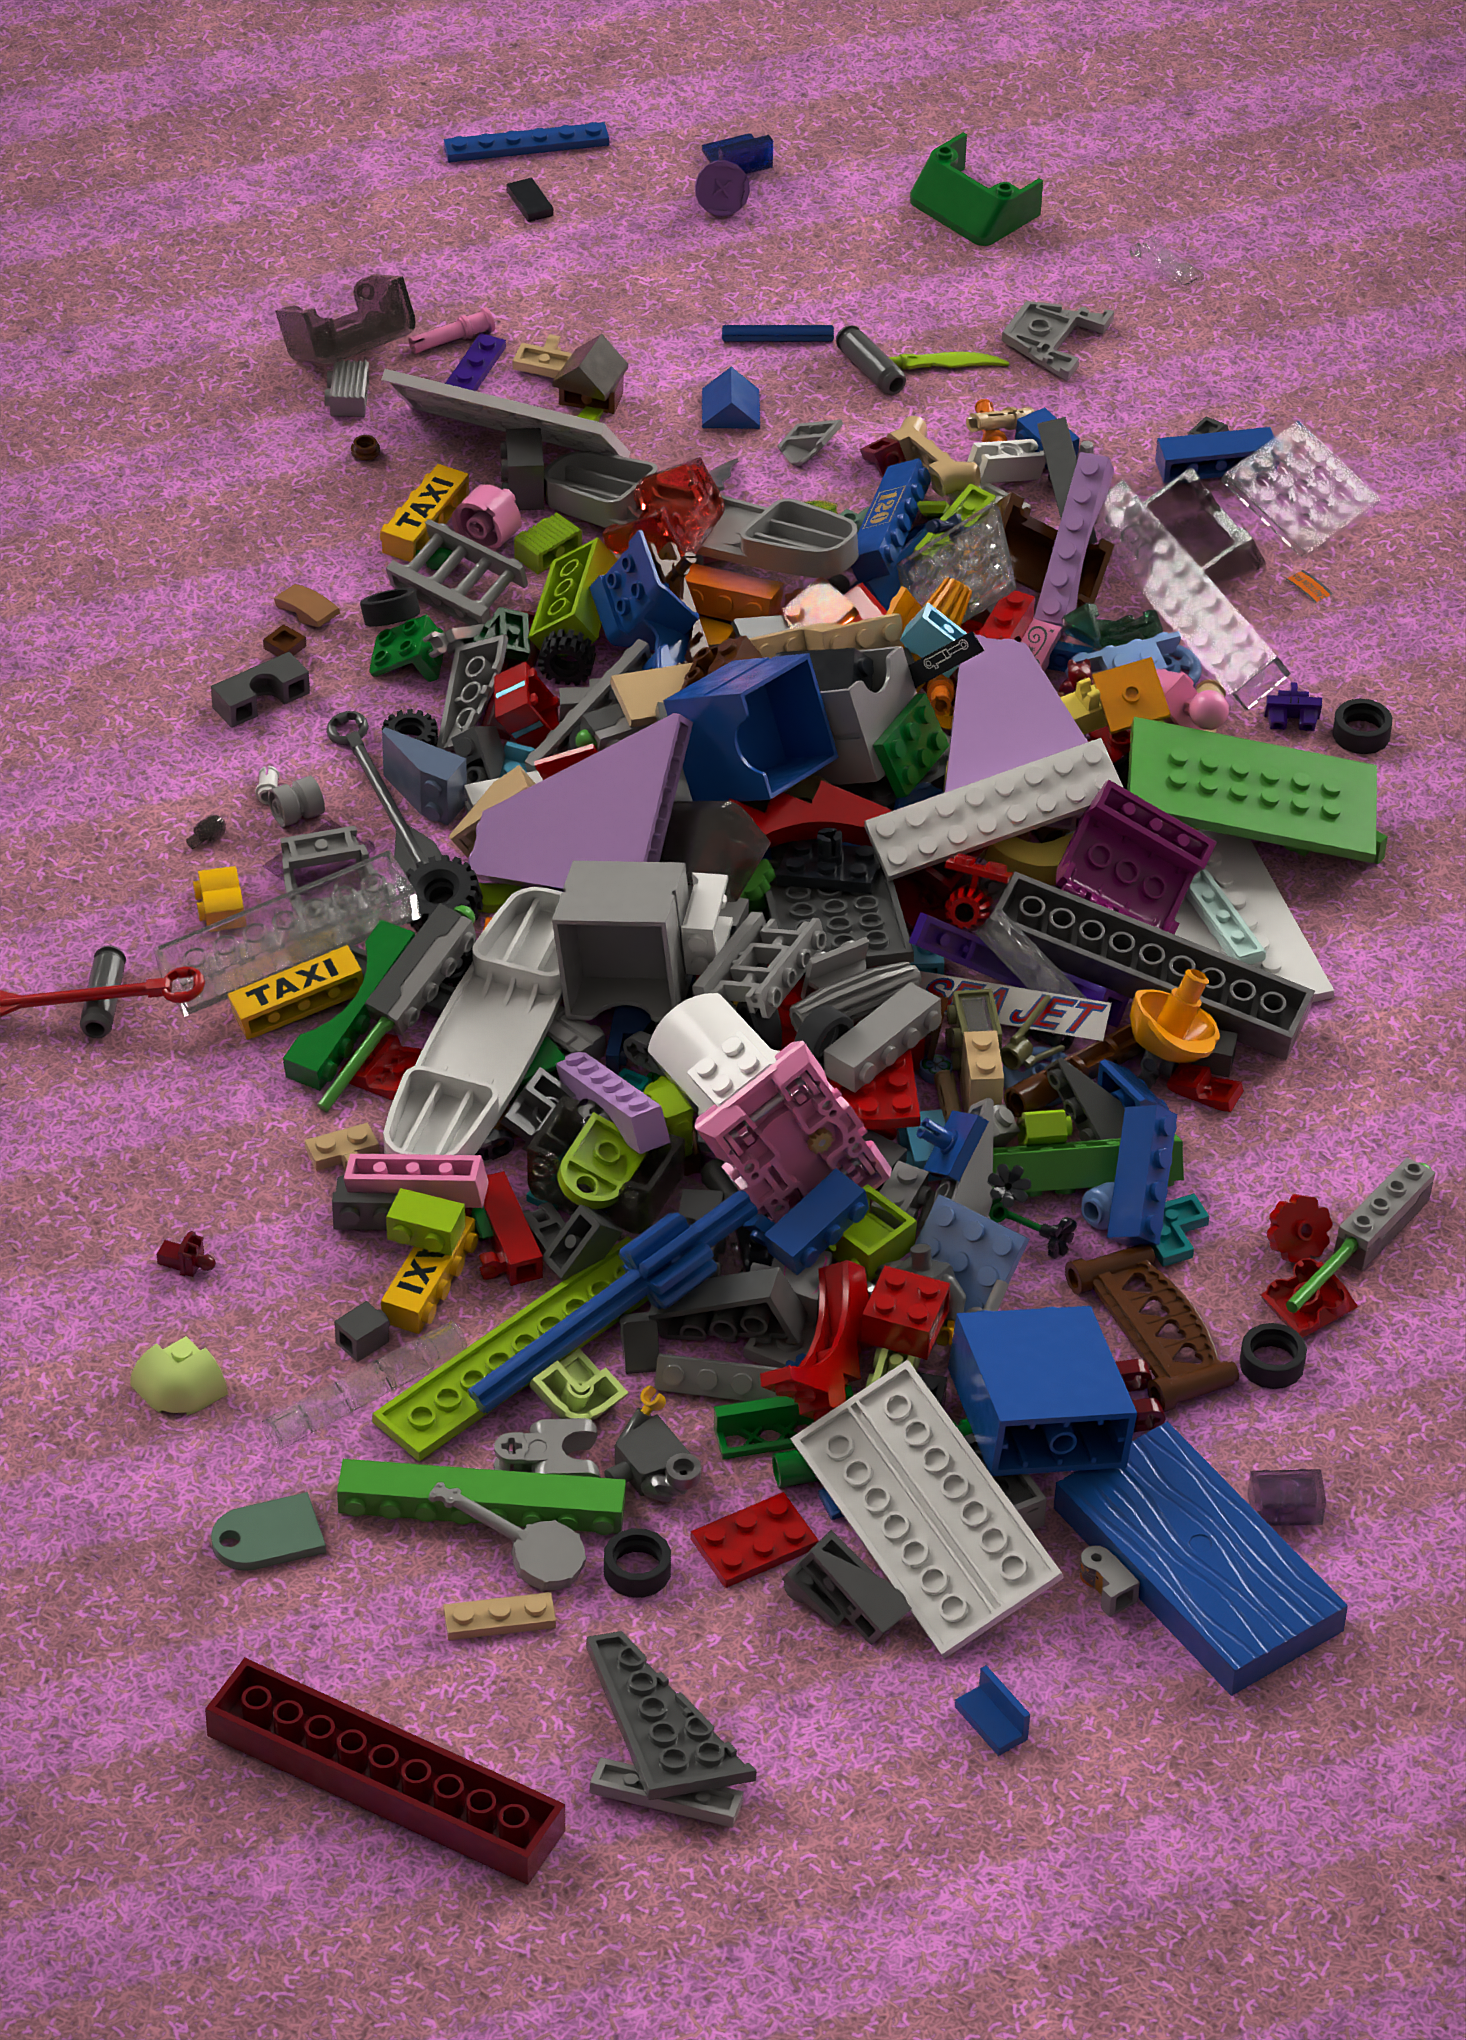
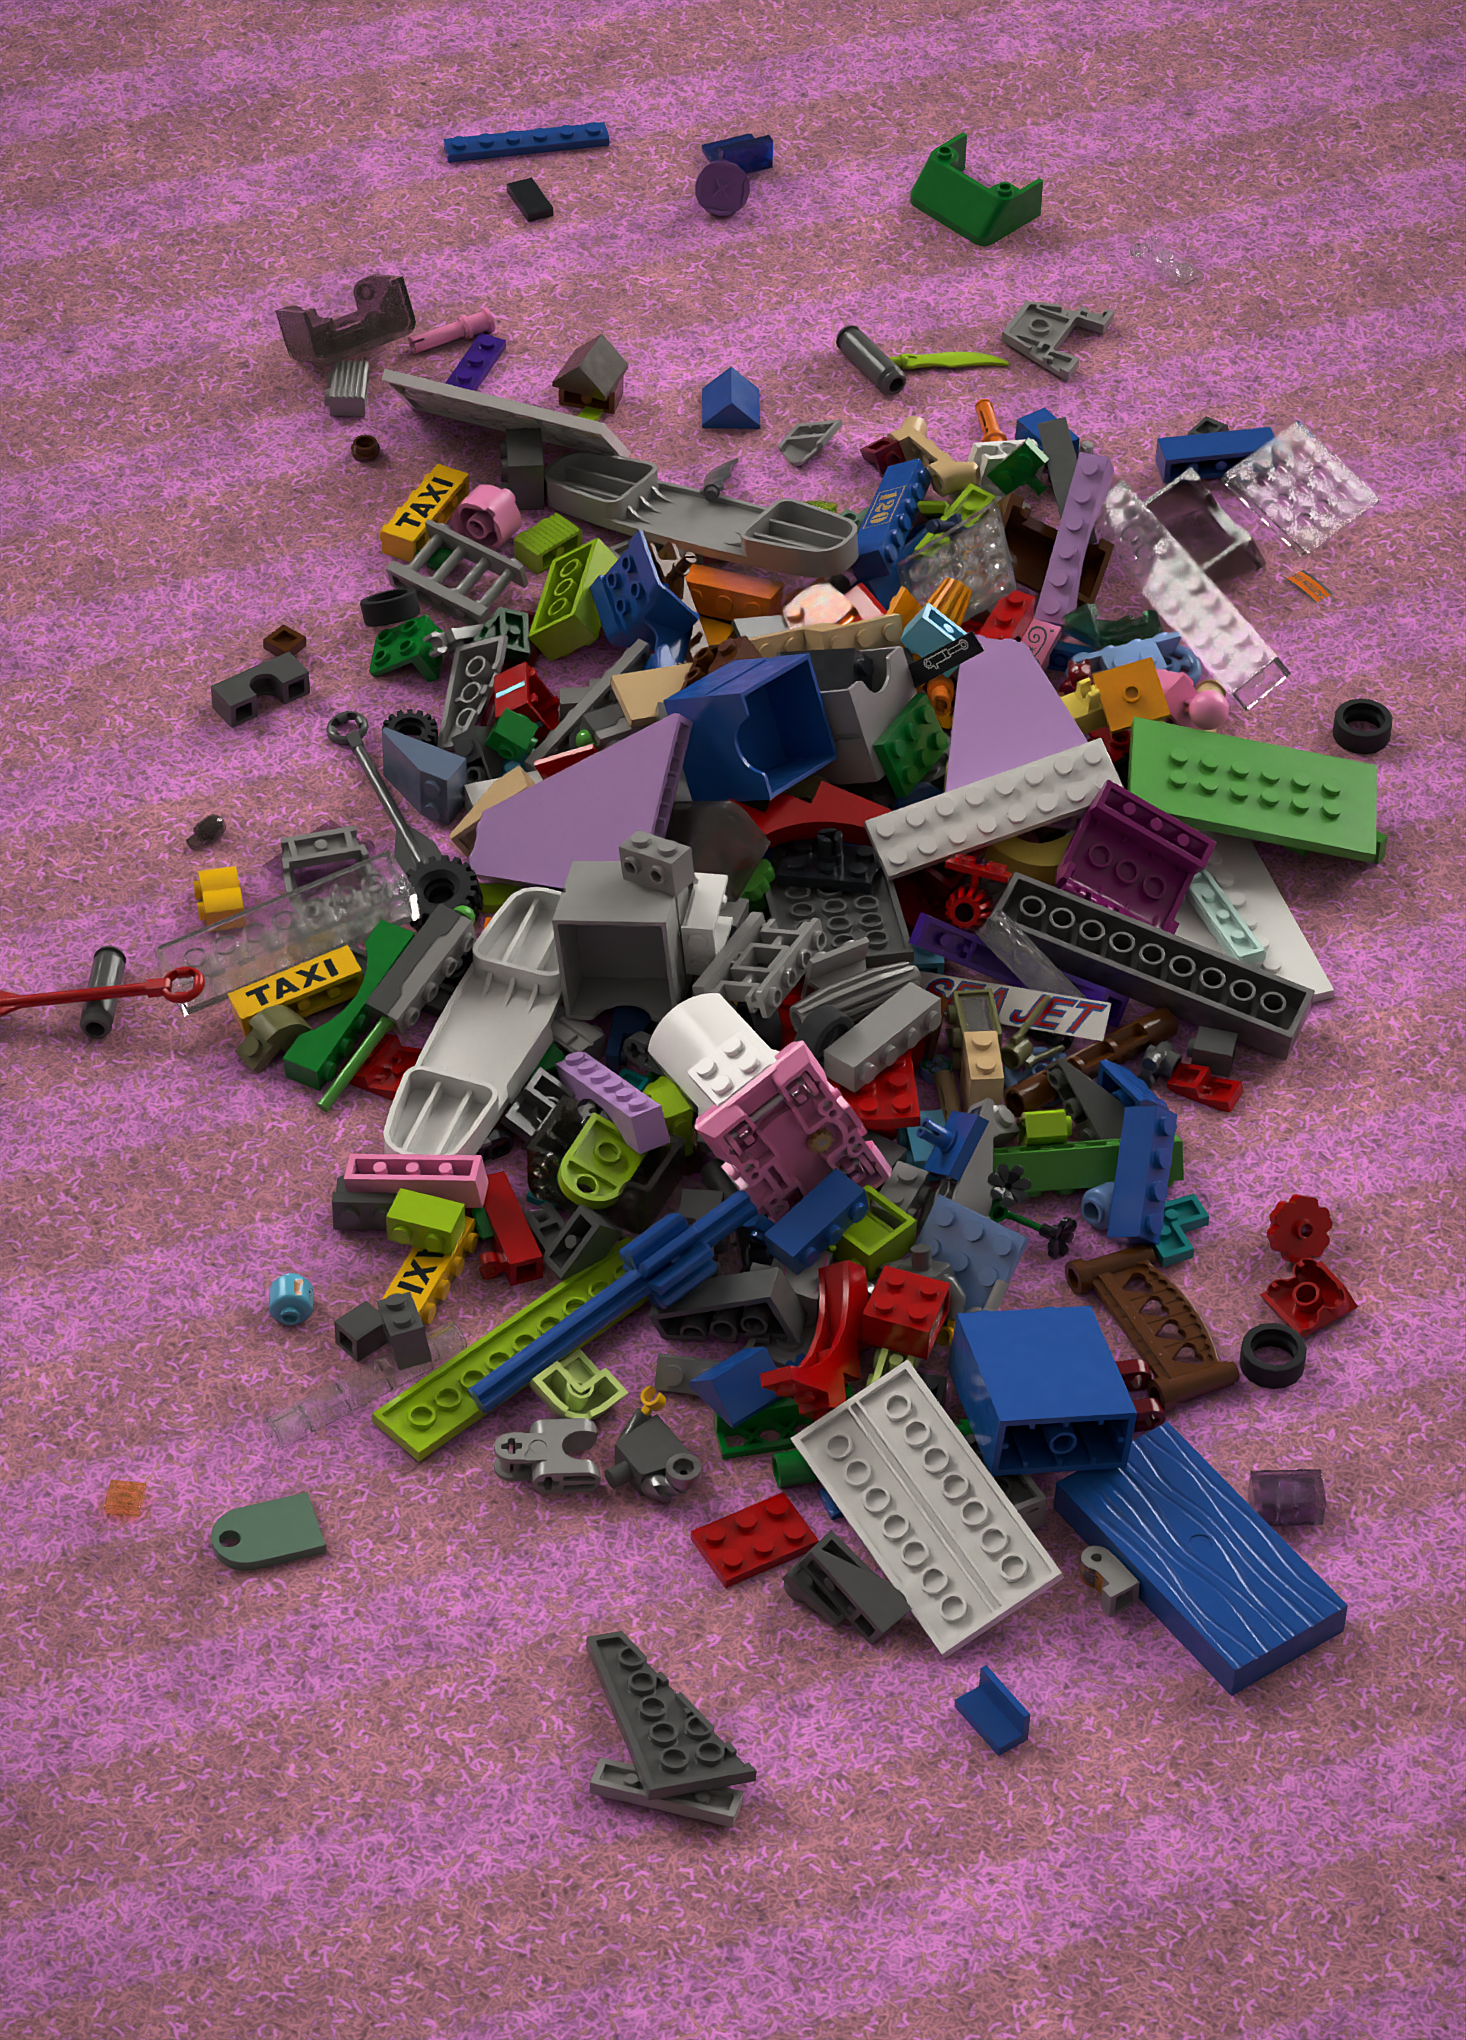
yellowish green brick [130,1336,228,1415] -> none
dark red piece [156,1231,216,1277] -> none
dark red brick [205,1657,566,1885] -> none
white pin [255,766,279,804] -> none
light grey wheel [268,775,325,828] -> none
medium nougat slope [274,584,340,627] -> none
tan plate [305,1122,379,1171] -> none
bright green brick [337,1459,626,1535] -> none
light grey piece [428,1482,587,1592] -> none
tan plate [443,1592,556,1640] -> none
tan plate [512,334,572,378] -> none
black tyre [538,629,596,686] -> none
clear red windscreen [602,457,725,558] -> none
black tyre [604,1528,671,1598] -> none
dark grey slope [619,1312,659,1374] -> none
blue axle [722,325,834,342] -> none
tan pin [966,407,1035,432] -> none
light orange piece [1130,969,1220,1063] -> none
dark purple hips [1264,682,1322,731] -> none
piece [1286,1157,1436,1313] -> none
none -> tile [104,1479,147,1517]
none -> olive brick [235,1005,314,1073]
none -> medium azure head [268,1273,314,1325]
none -> dark grey brick [377,1292,432,1371]
none -> green brick [485,707,538,763]
none -> white sticker [506,1021,554,1104]
none -> light grey brick [618,830,695,897]
none -> blue slope [689,1347,785,1429]
none -> green plate [987,437,1049,496]

